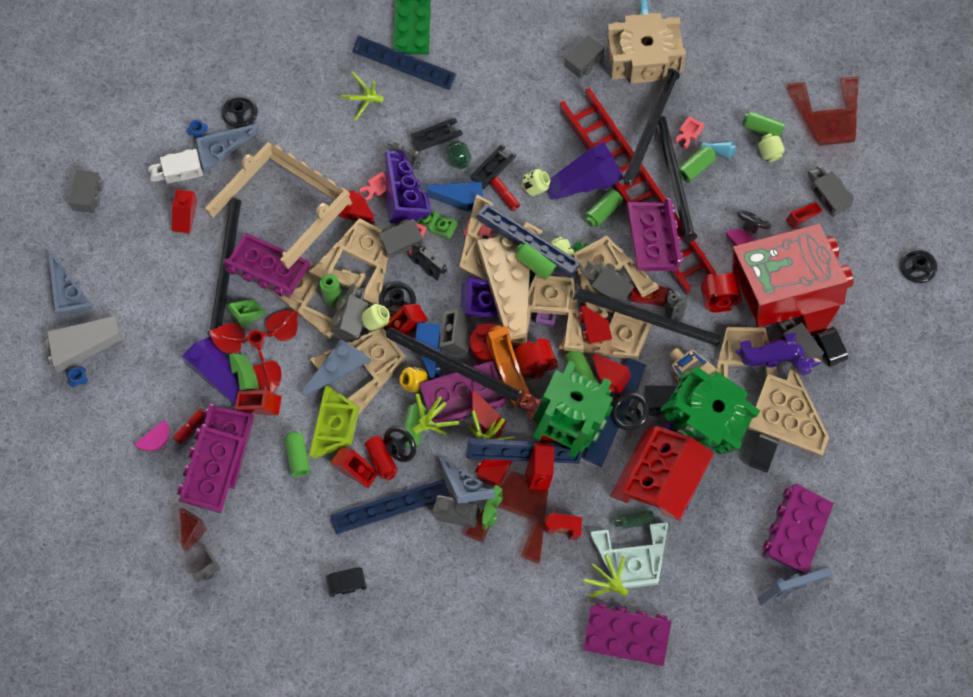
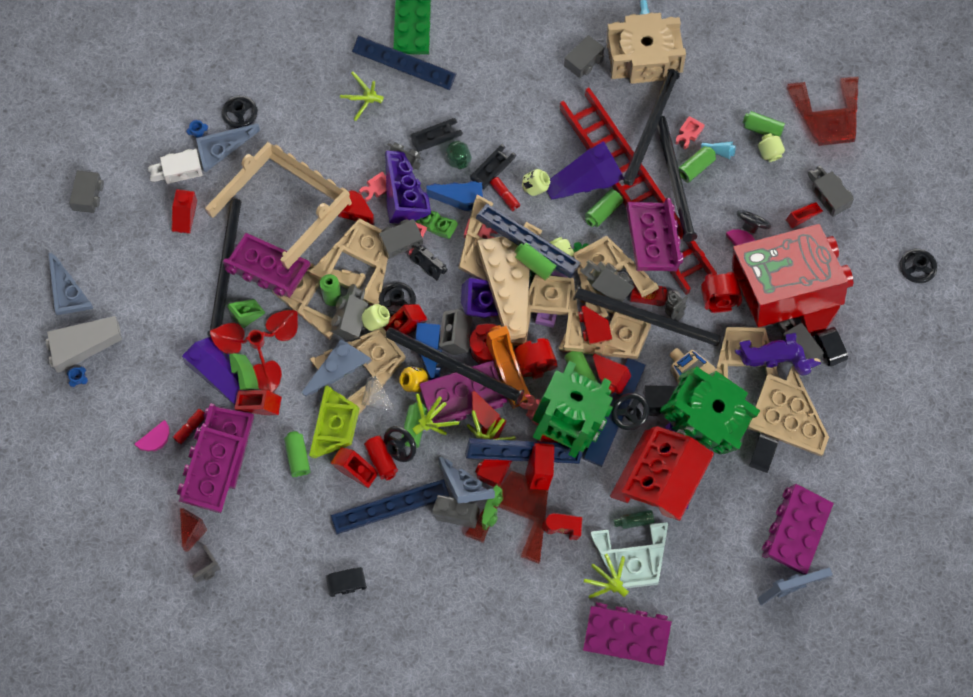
none -> clear slope [361,376,395,411]

